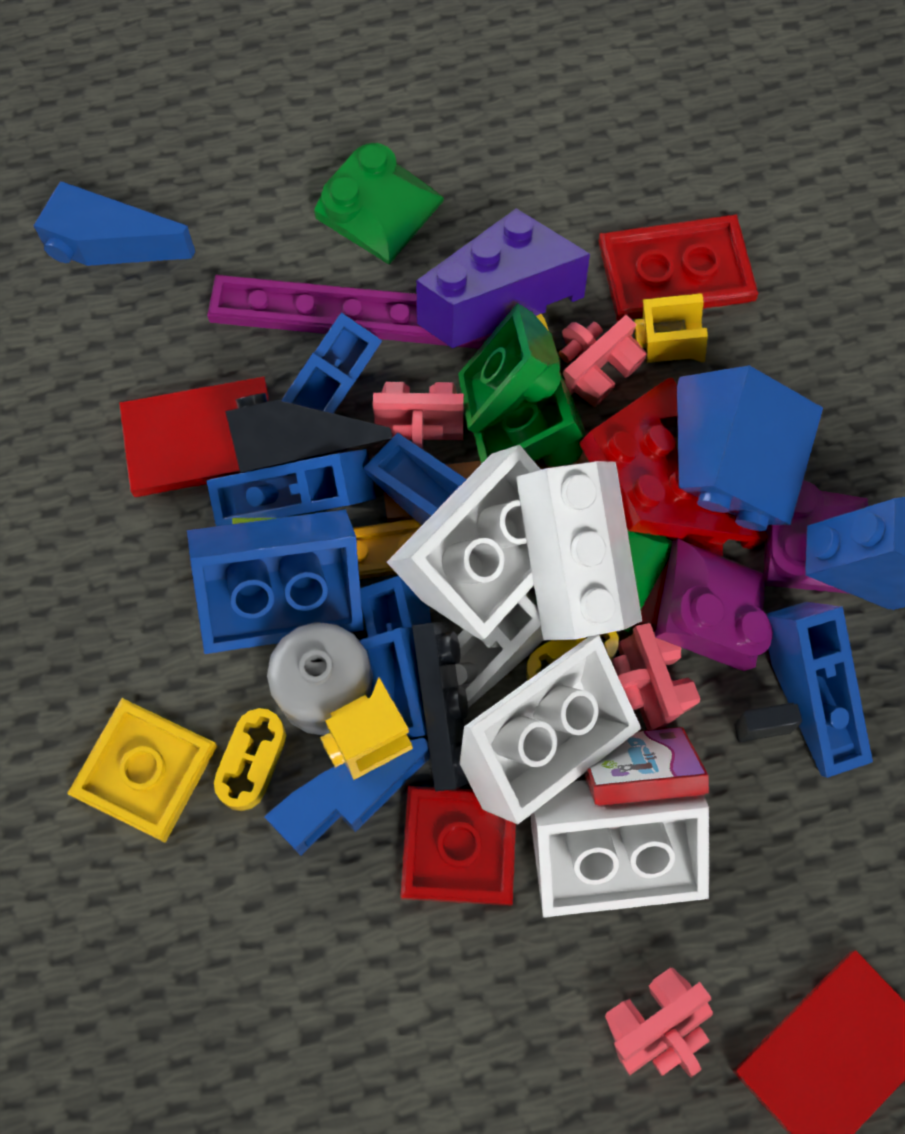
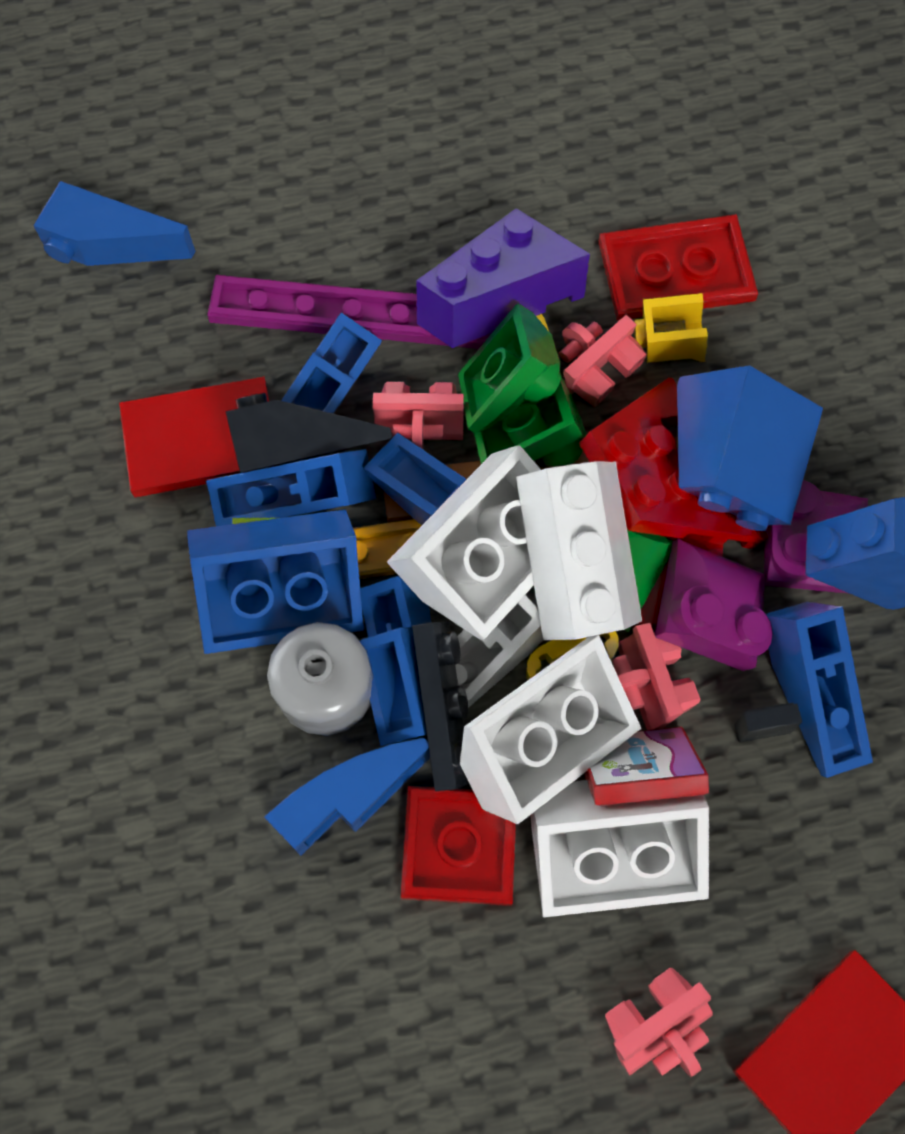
yellow tile [67,698,218,843] -> none
yellow beam [214,708,286,811] -> none
green slope [314,143,444,265] -> none
yellow window [320,677,413,780] -> none

